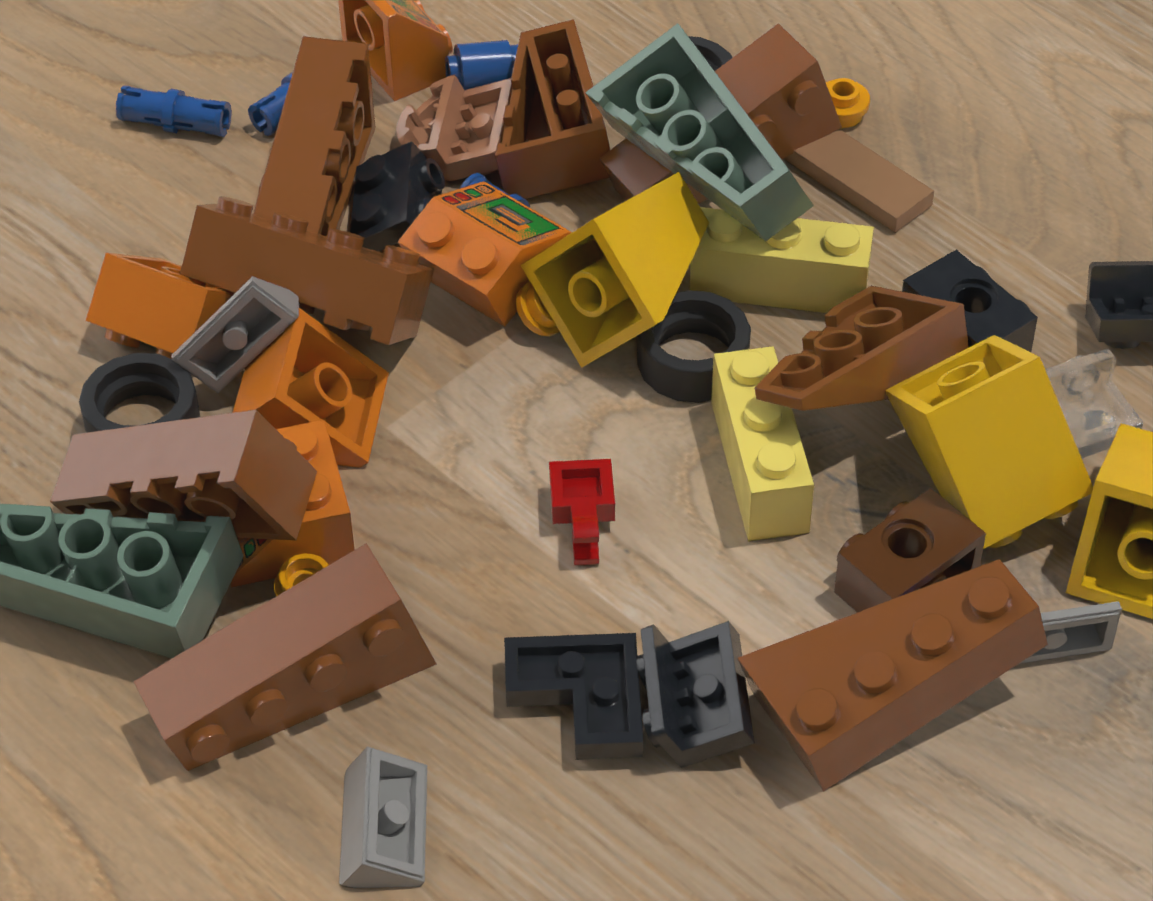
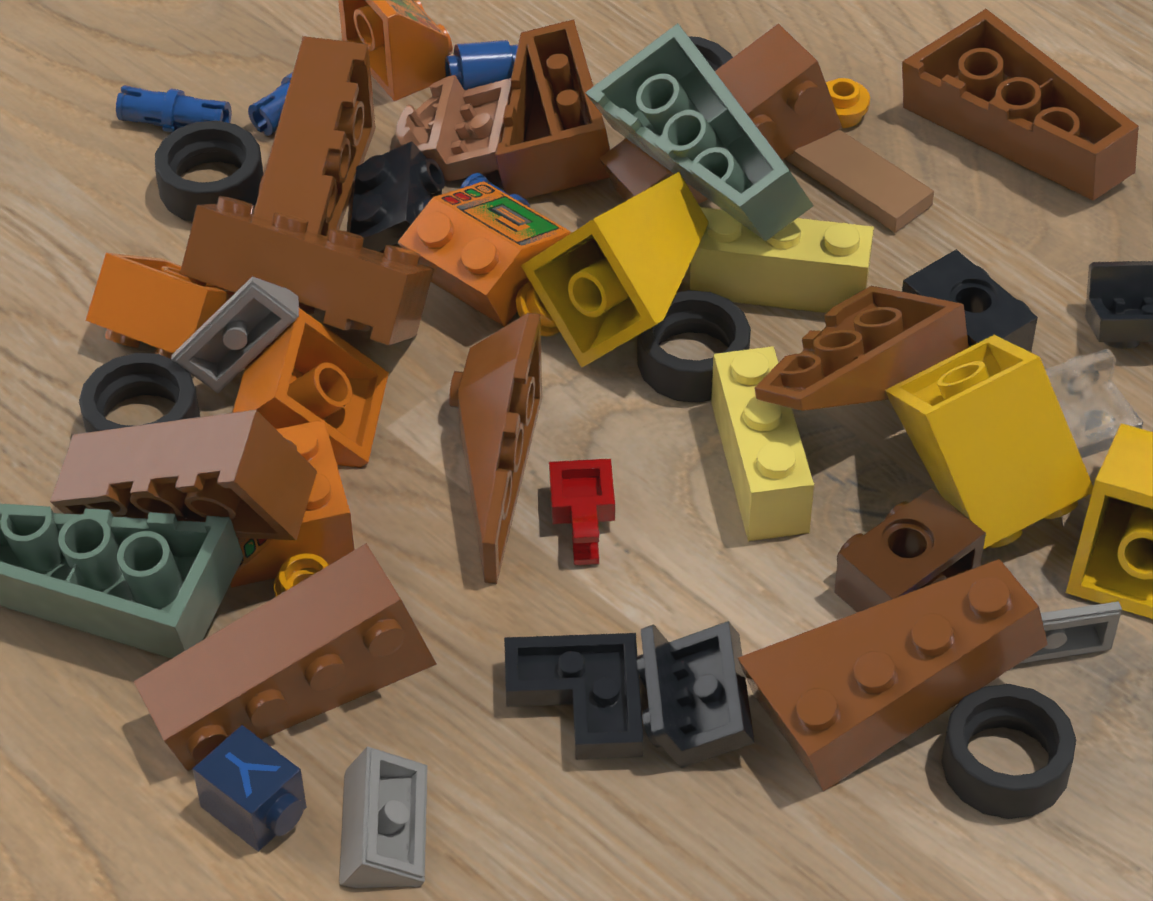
none -> black tyre [155,121,264,222]
none -> dark blue brick [193,725,307,852]
none -> dark orange wedge [449,313,542,584]
none -> dark orange wedge [902,9,1139,201]
none -> black tyre [941,684,1077,819]

